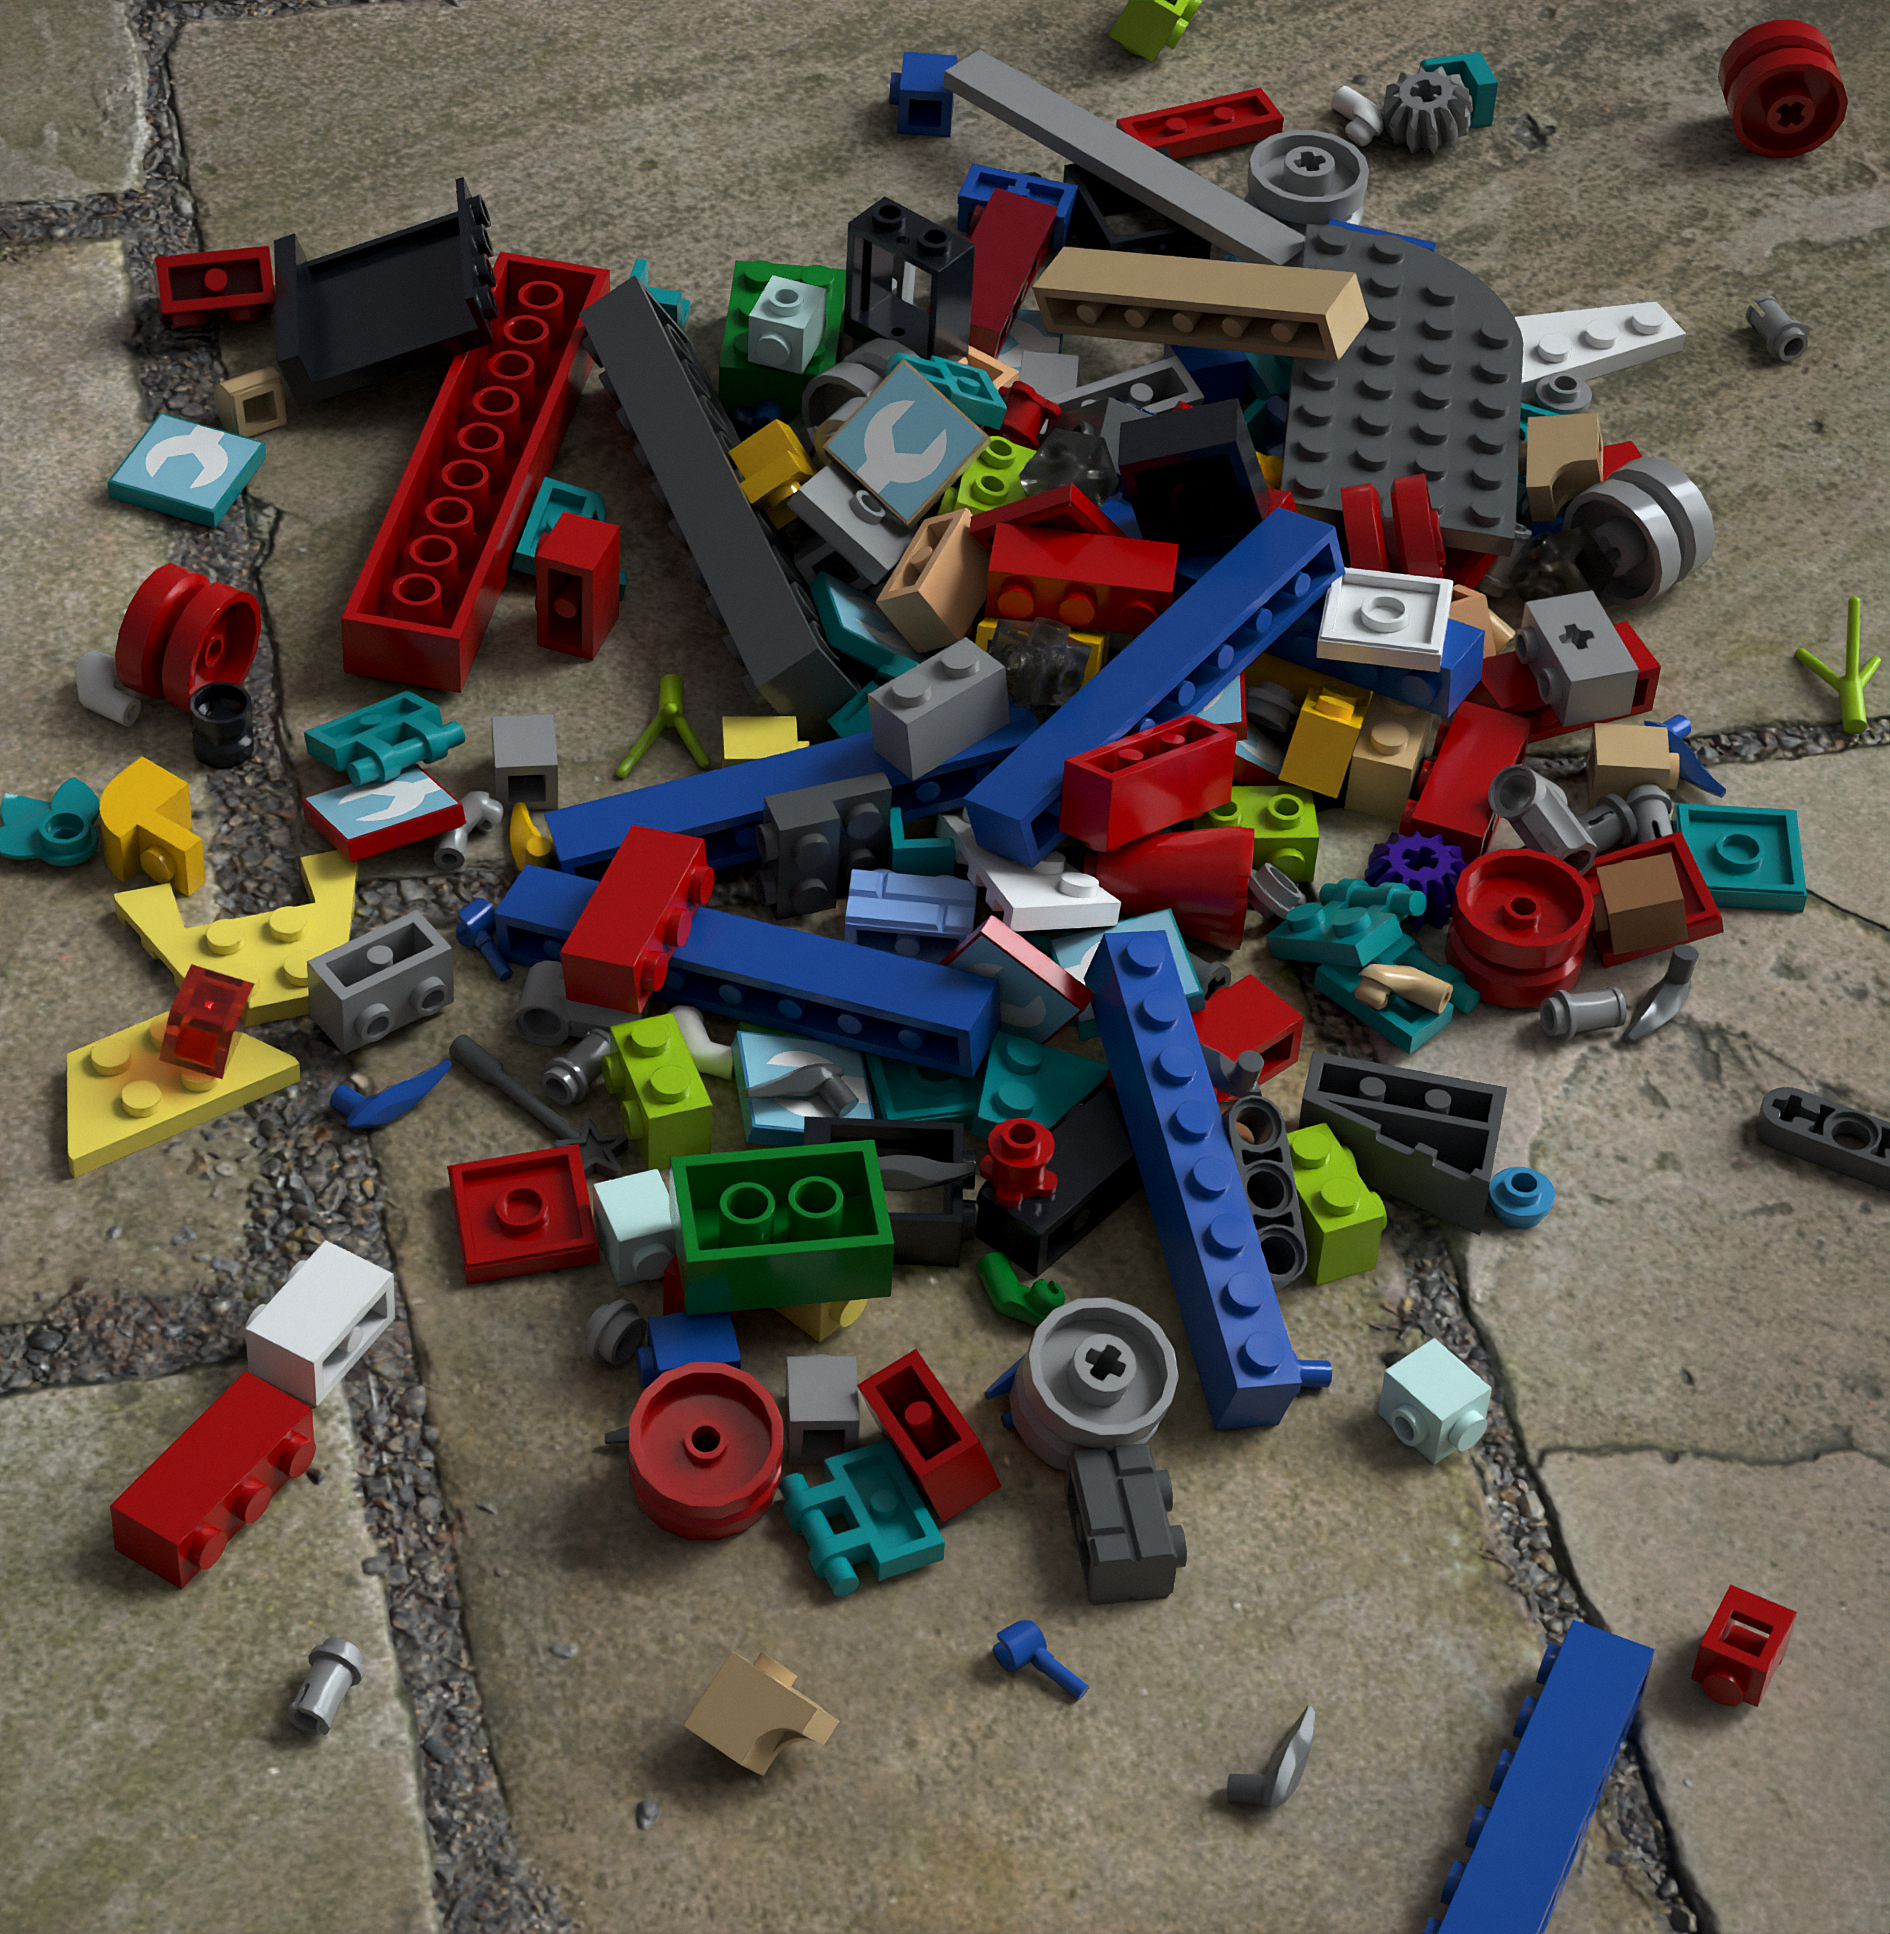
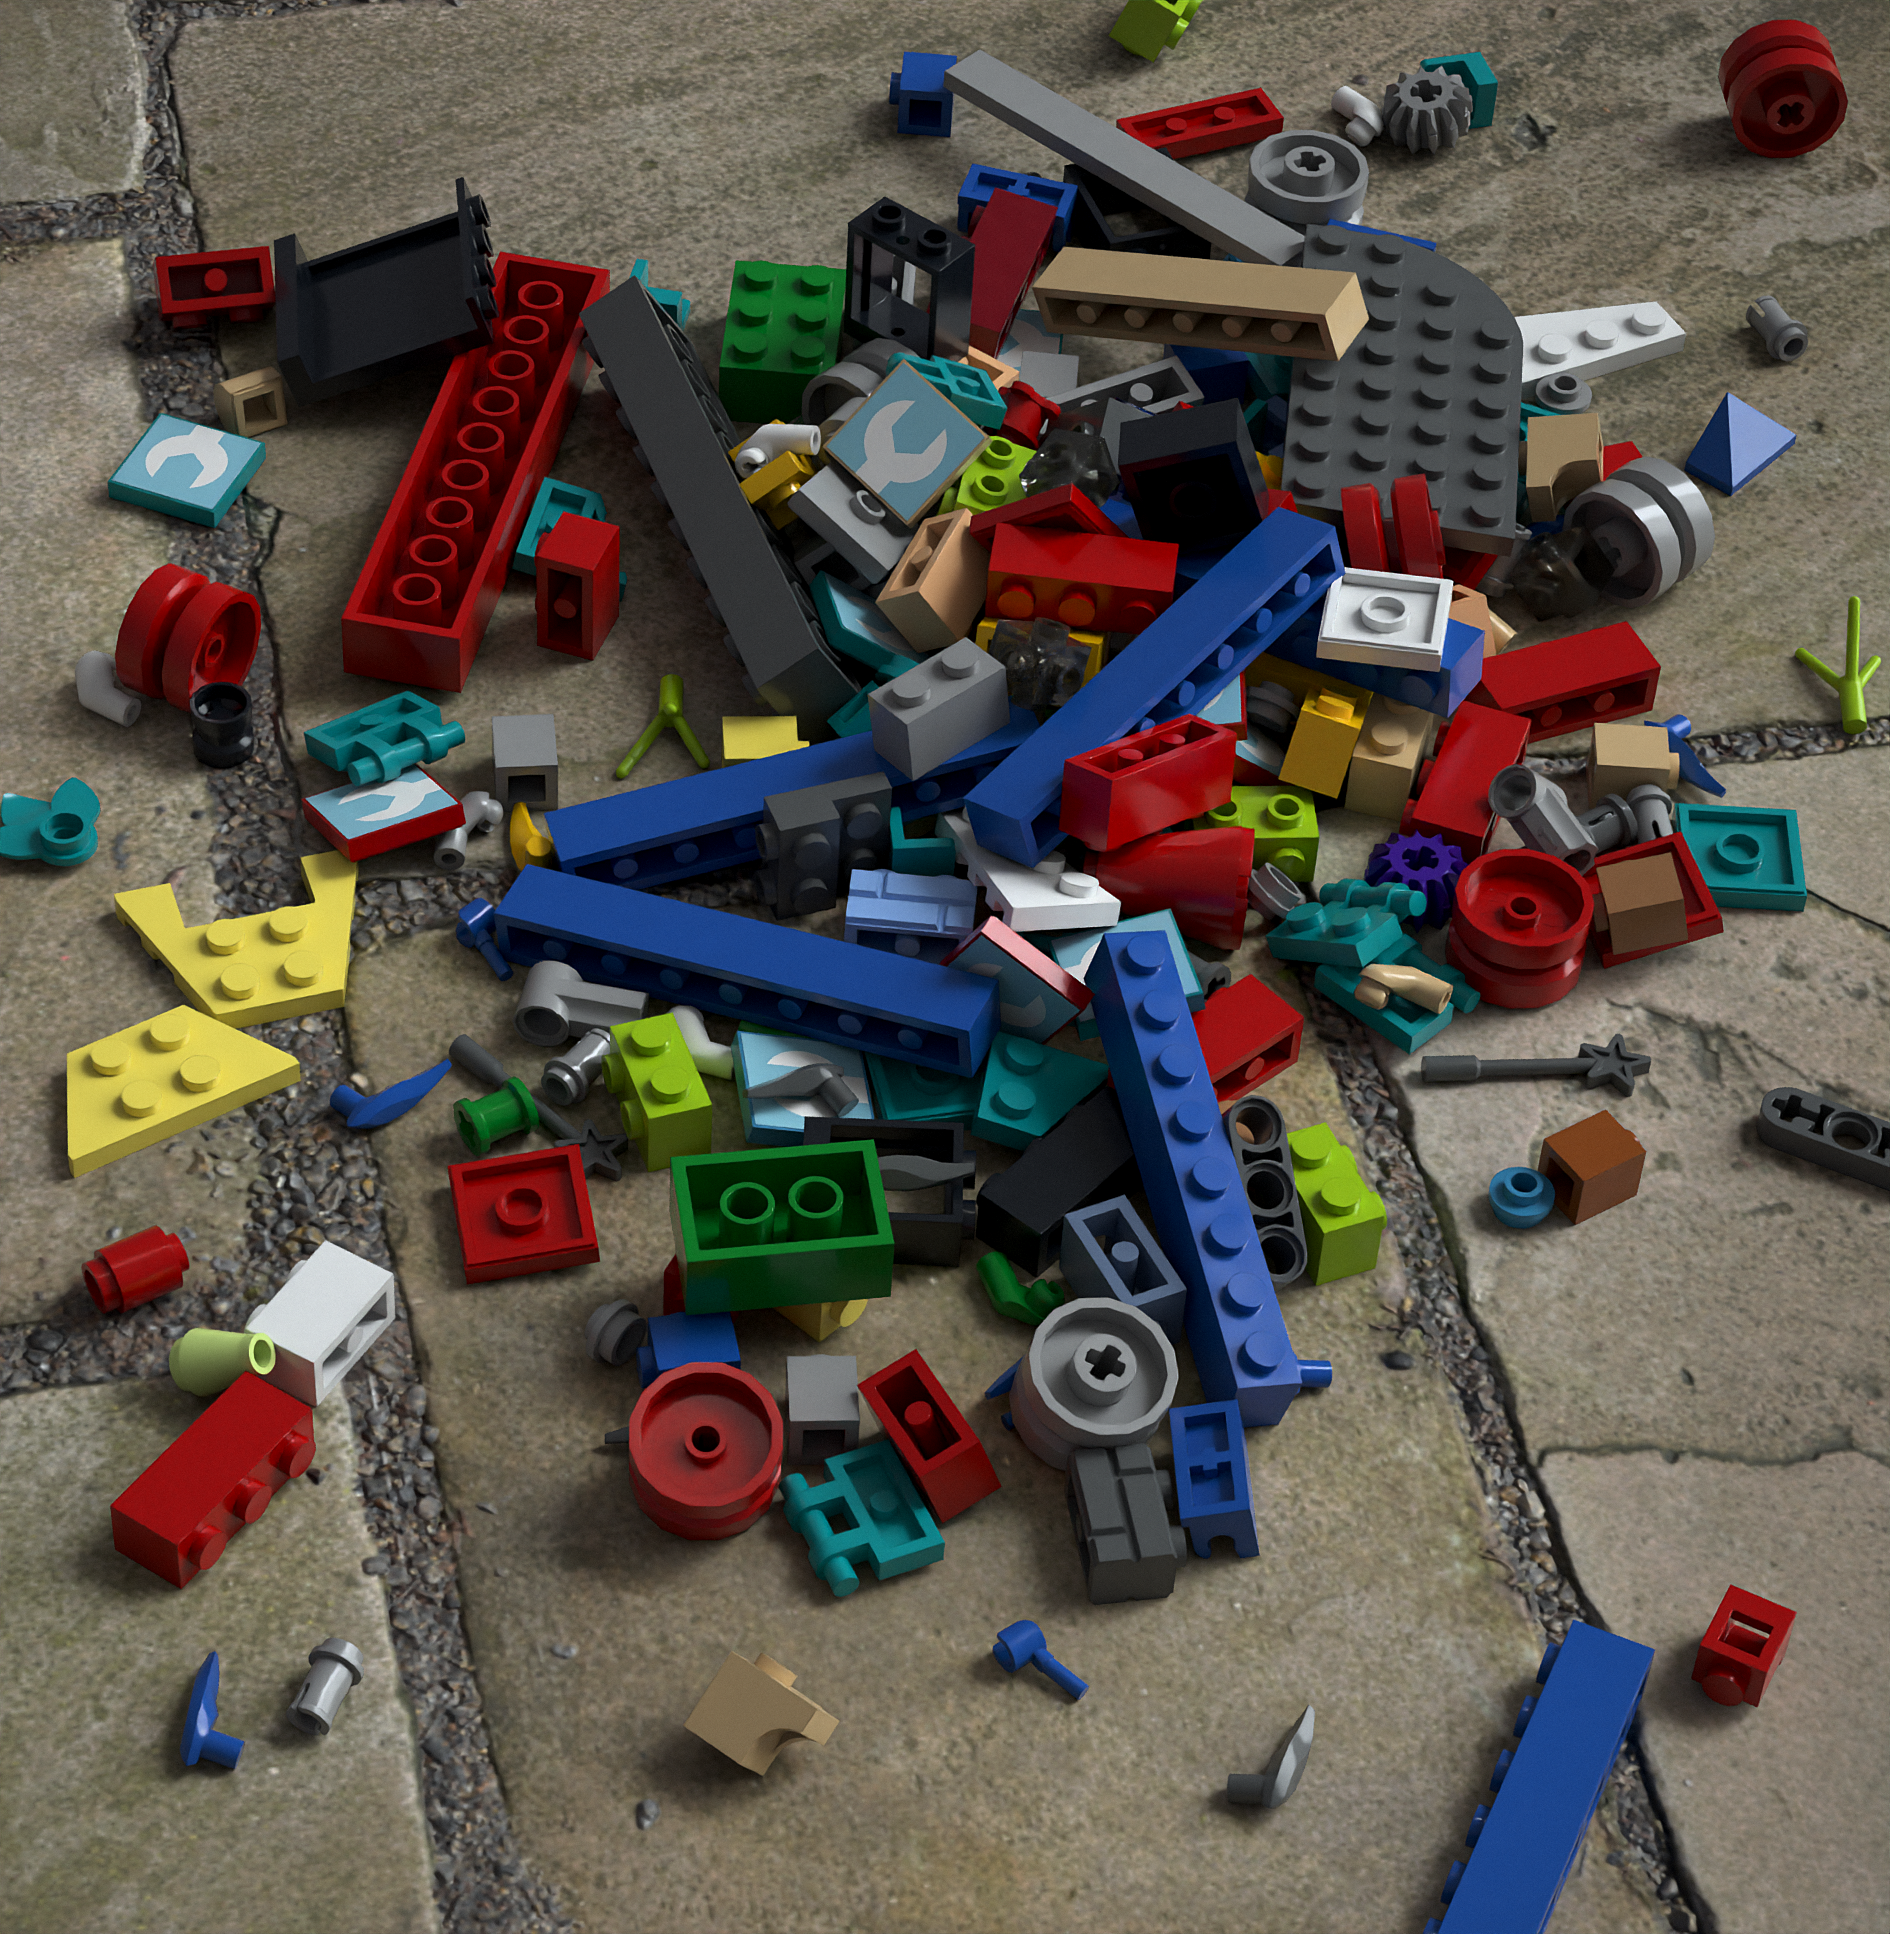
yellow brick [99,756,205,897] -> none
clear red brick [159,964,254,1079] -> none
light grey brick [307,910,454,1055] -> none
red brick [560,825,714,1015] -> none
light aqua brick [593,1169,676,1287] -> none
dark blue arm [733,399,782,438] -> none
light aqua brick [748,275,827,375] -> none
red brick [979,1118,1058,1208] -> none
dark grey bar [1199,1042,1264,1098] -> none
dark grey wedge [1298,1051,1508,1236] -> none
light aqua brick [1377,1338,1492,1465] -> none
light grey brick [1514,590,1639,727] -> none
light grey pin [1540,986,1627,1040] -> none
dark grey bar [1622,944,1698,1042] -> none
none -> red brick [81,1225,190,1314]
none -> yellowish green cone [169,1328,276,1397]
none -> blue bar [179,1651,245,1769]
none -> green bush [453,1076,539,1156]
none -> white arm [735,424,821,479]
none -> sand blue brick [1059,1195,1187,1345]
none -> blue hinge [1169,1399,1260,1559]
none -> dark grey piece [1421,1034,1651,1097]
none -> dark orange brick [1537,1109,1647,1225]
none -> slope [1684,392,1797,496]

